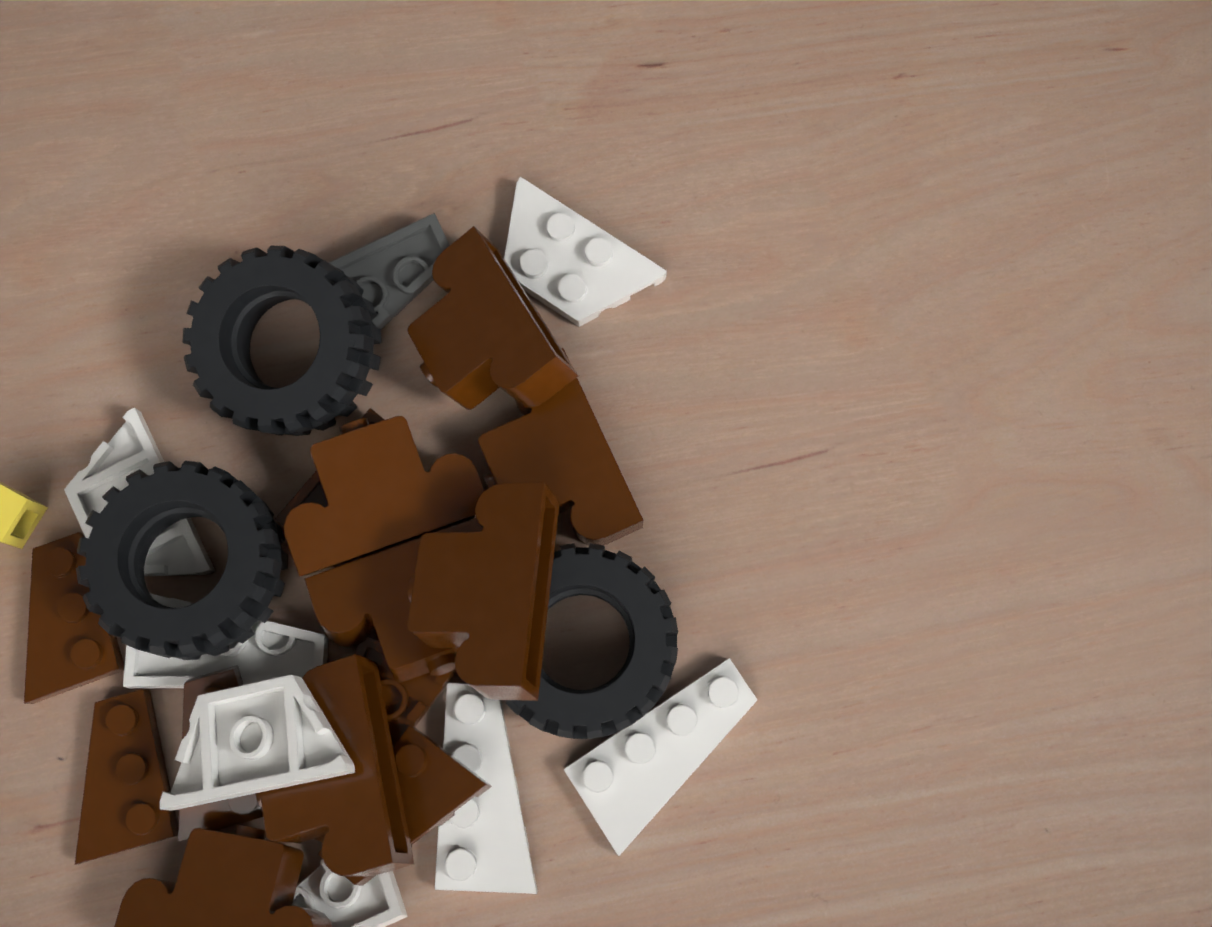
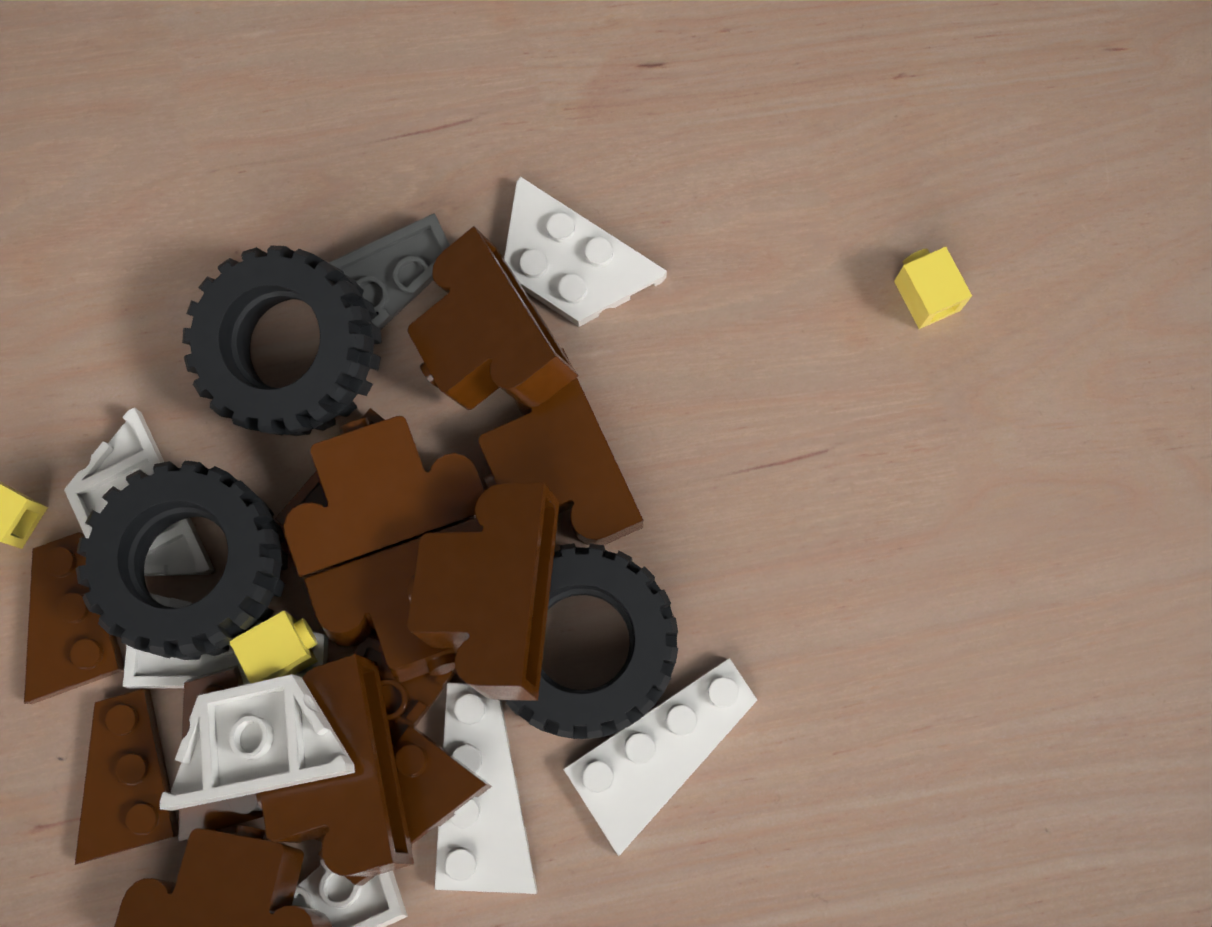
none -> light yellow brick [229,611,318,684]
none -> light yellow brick [894,247,972,329]

